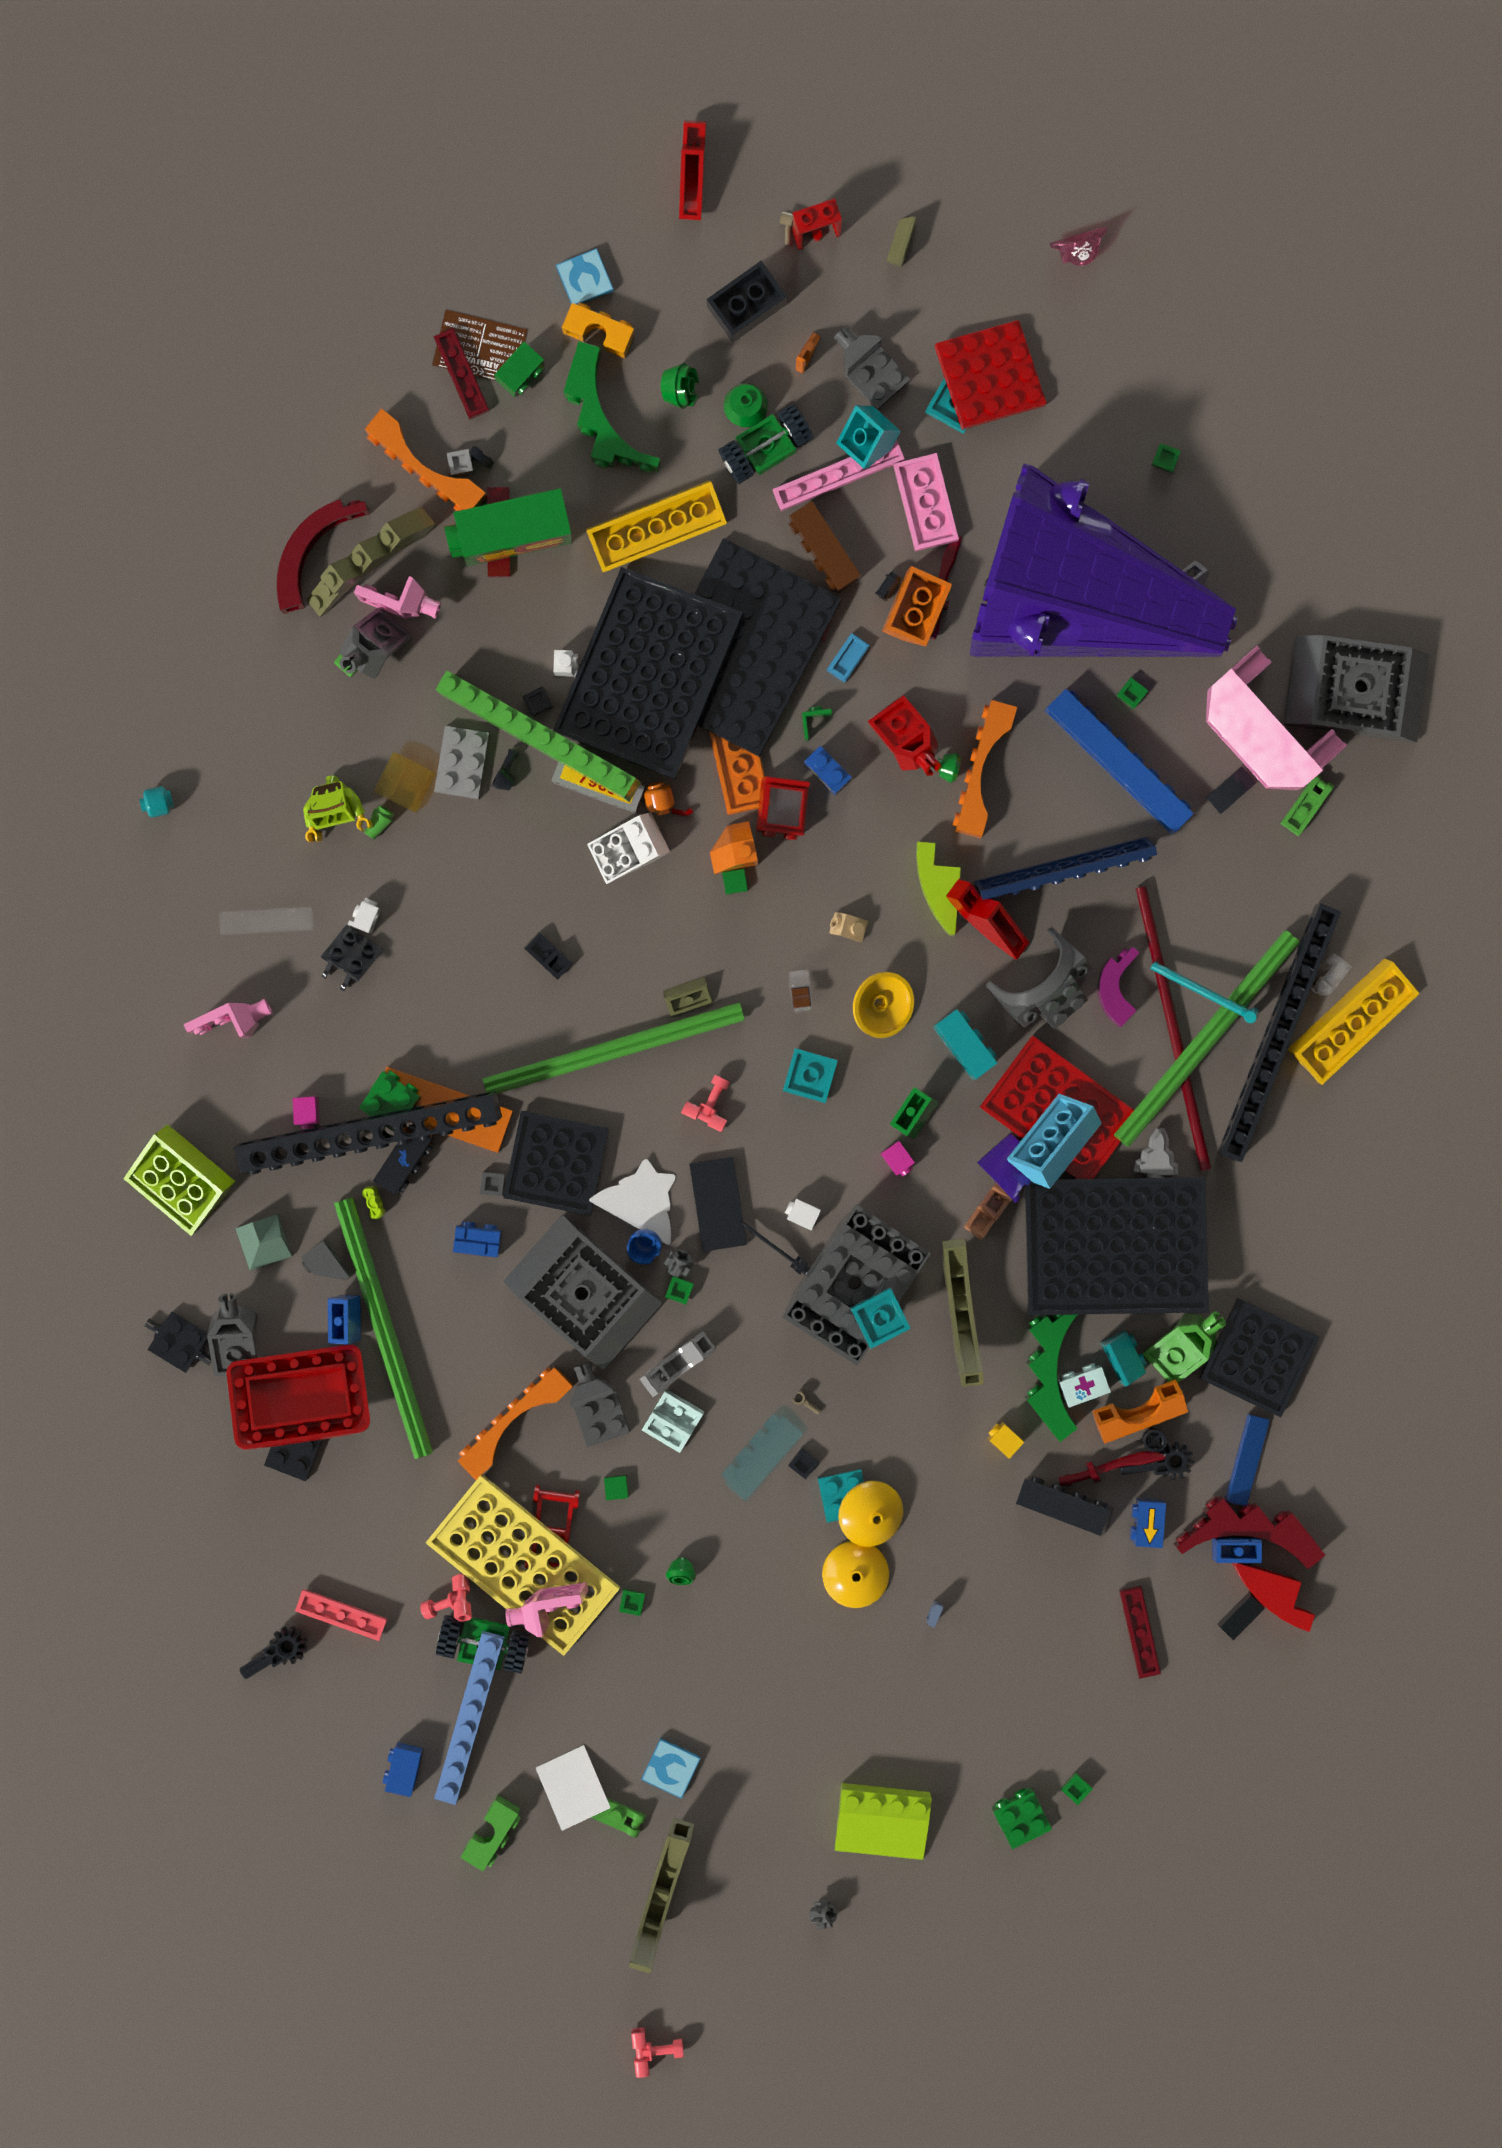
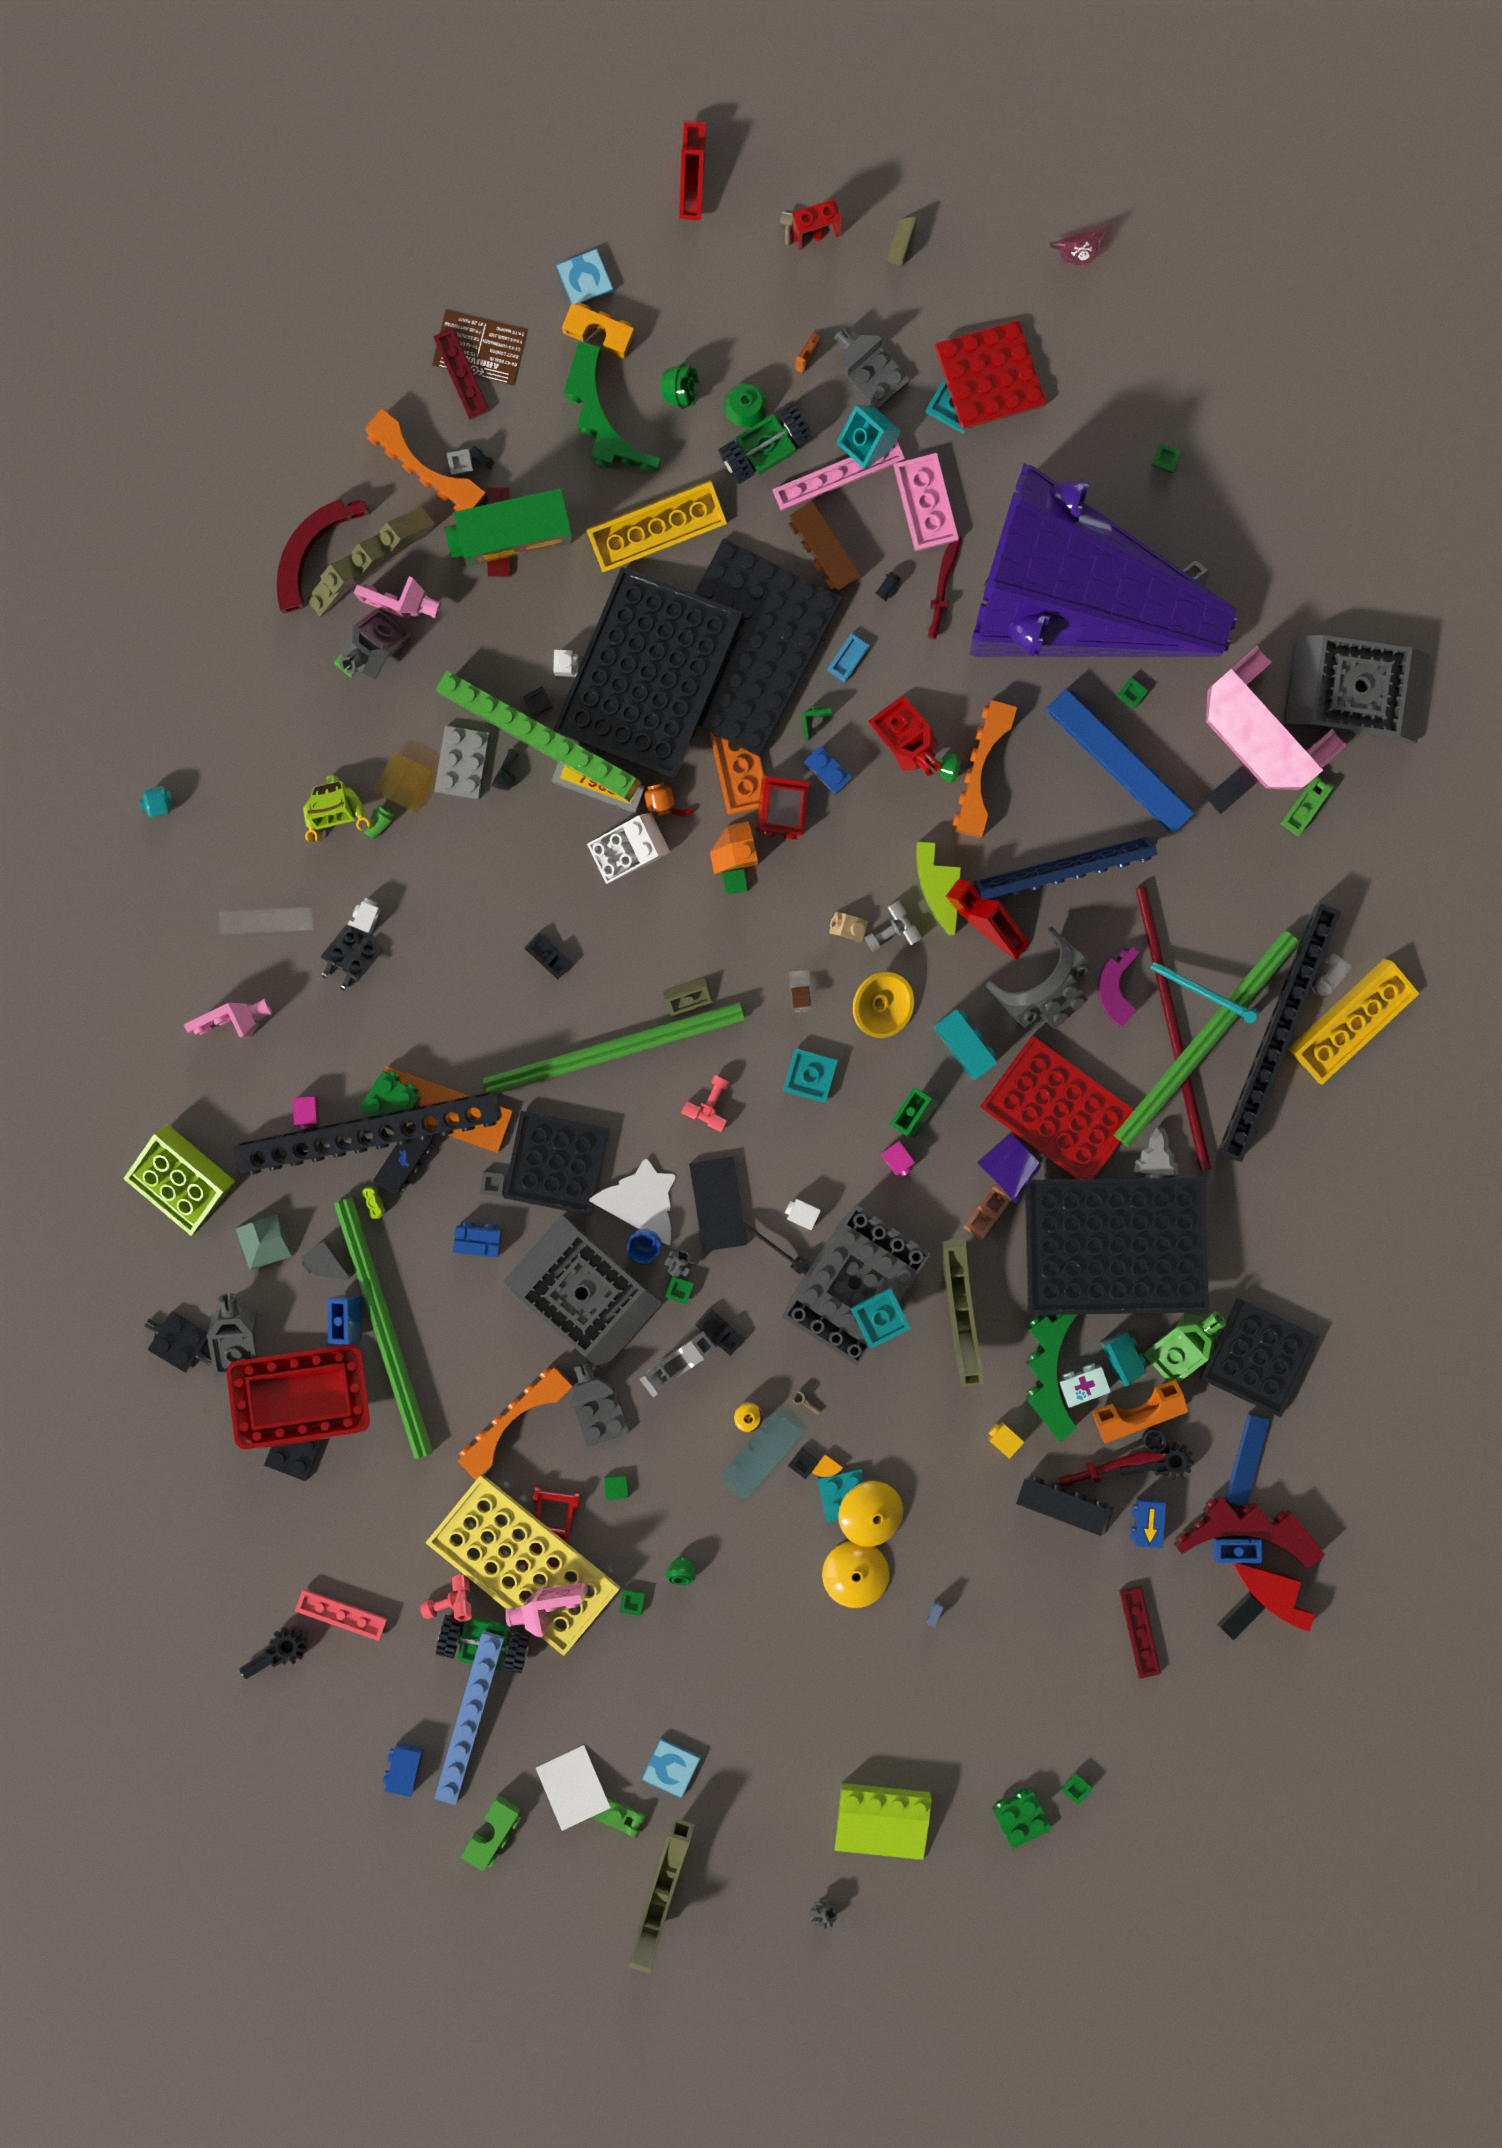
green brick [494,342,545,397] -> none
coral bar [631,2027,684,2078] -> none
light aqua slope [642,1389,704,1453] -> none
black brick [706,261,787,343] -> none
orange slope [882,566,952,647] -> none
medium azure slope [1007,1094,1102,1189] -> none
none -> black slope [695,1308,745,1356]
none -> yellow head [734,1402,763,1433]
none -> light orange tile [812,1454,843,1477]
none -> light grey bar [864,900,922,952]

